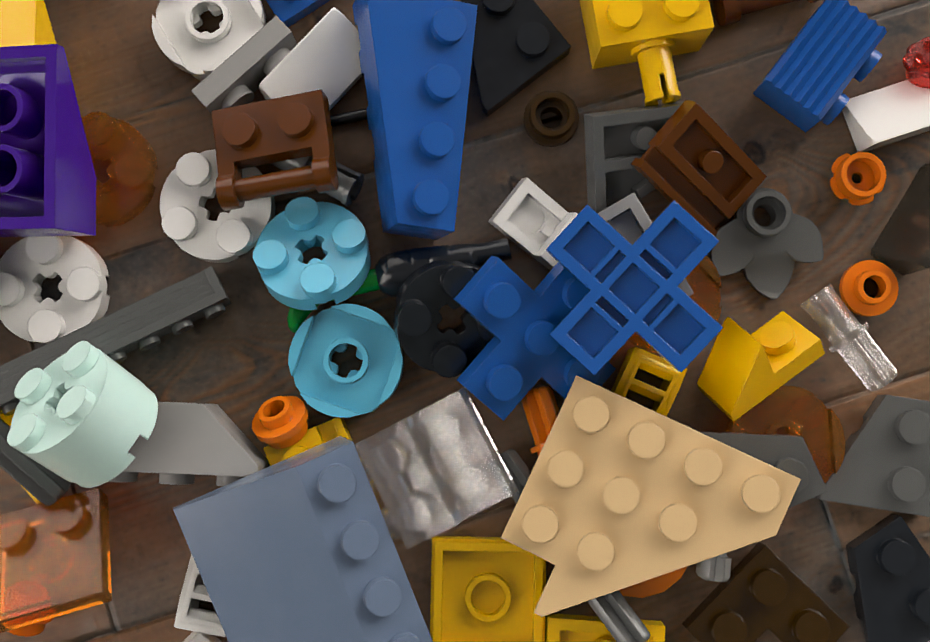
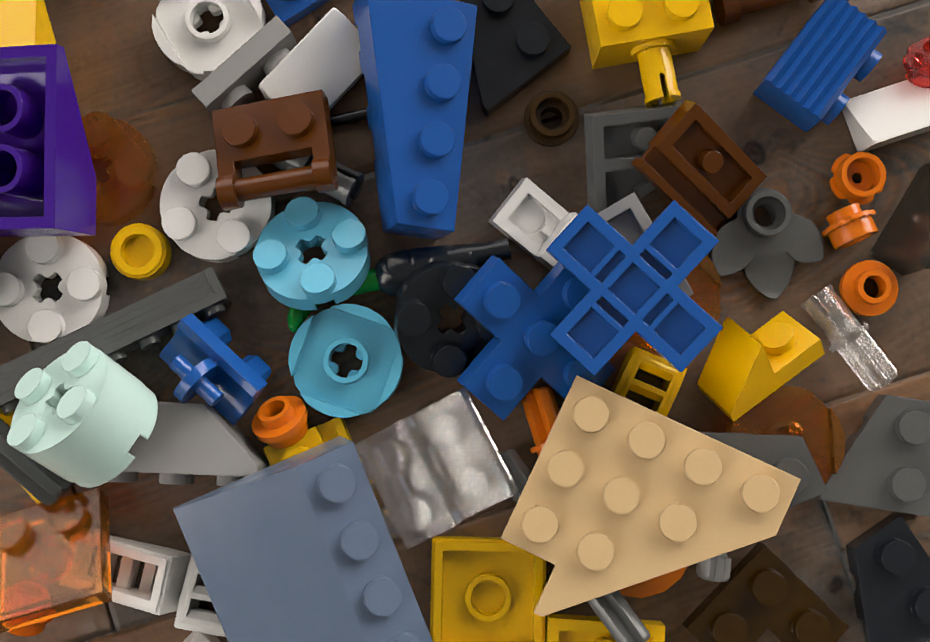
none -> white slope [61,529,191,615]
none -> yellow tile [110,223,172,281]
none -> blue hips [159,313,271,425]
none -> orange plate [821,203,879,251]

